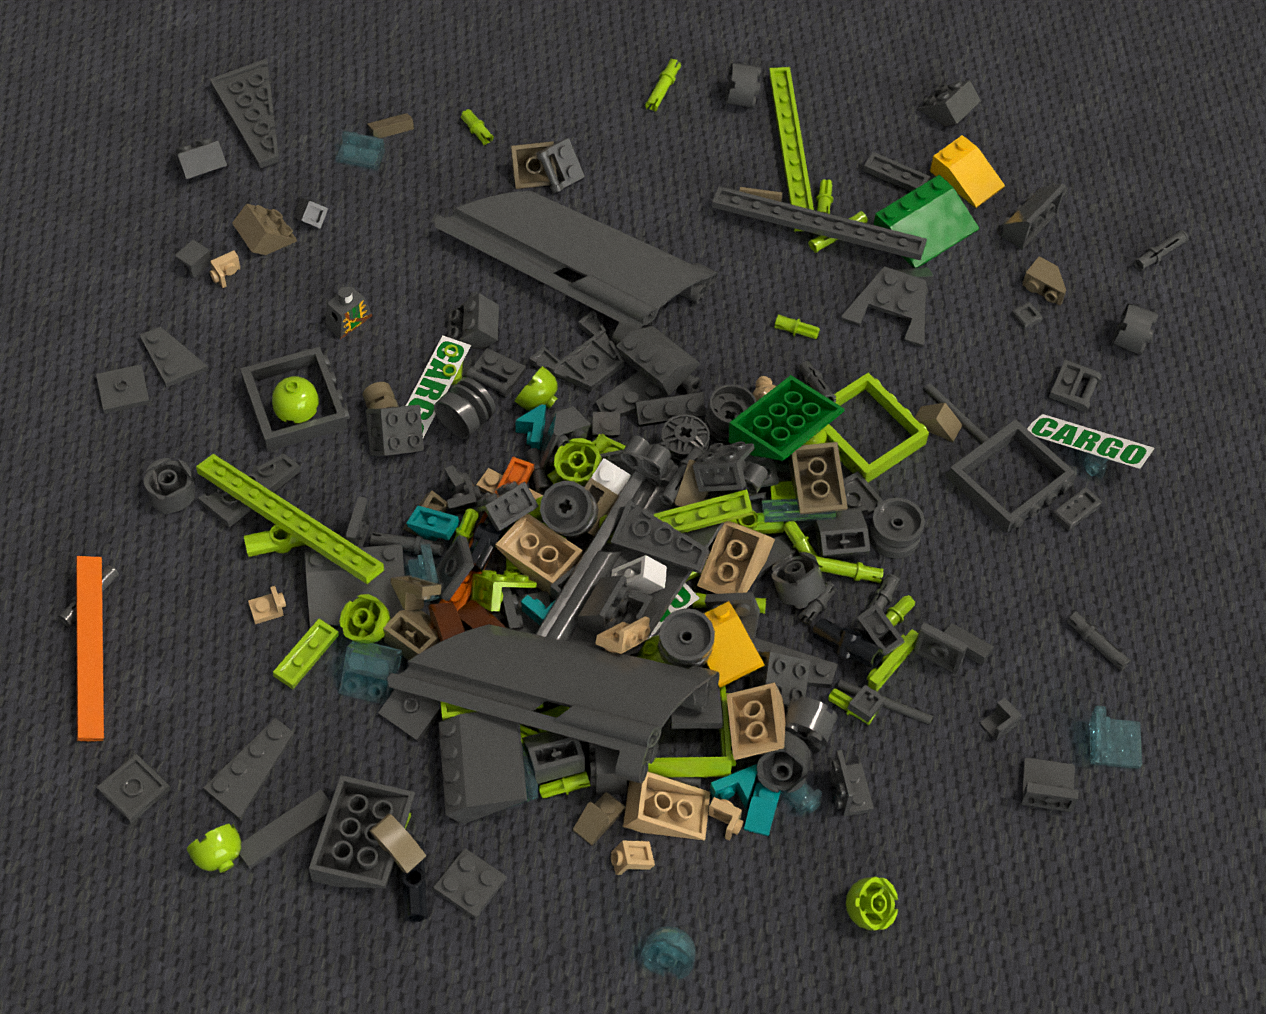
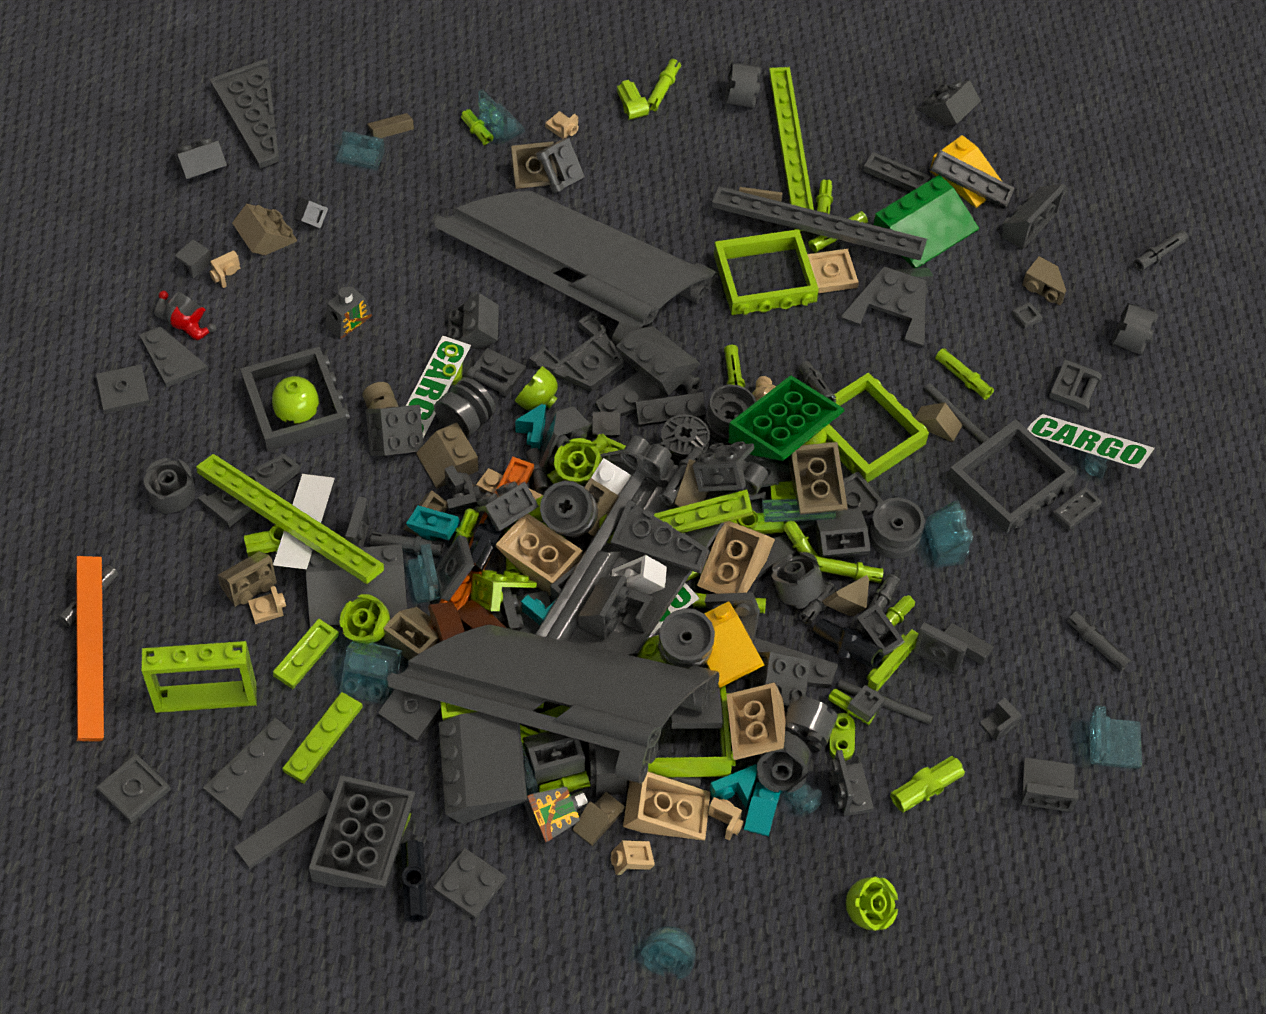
lime cylinder [186,824,241,873] -> none
dark tan slope [370,814,426,873] -> none
dark tan slope [391,575,441,611] -> none
tan bracket [596,616,650,654] -> none
lime axle [774,315,820,339] -> none
none -> lime window [142,641,257,713]
none -> piece [154,291,216,340]
none -> dark tan slope [217,551,277,607]
none -> white sticker [273,474,335,569]
none -> lime plate [282,692,363,784]
none -> dark tan slope [416,423,478,489]
none -> clear light blue bracket [478,89,525,143]
none -> torso [523,787,588,843]
none -> tan bracket [545,111,578,139]
none -> lime piece [617,80,649,120]
none -> lime window [714,229,819,315]
none -> lime pin [724,345,745,388]
none -> tan plate [807,249,859,293]
none -> dark tan slope [822,575,869,616]
none -> lime plate [829,713,855,761]
none -> lime piece [890,756,965,813]
none -> clear light blue slope [924,500,973,568]
none -> dark grey tile [930,150,1015,208]
none -> lime pin [935,348,994,400]

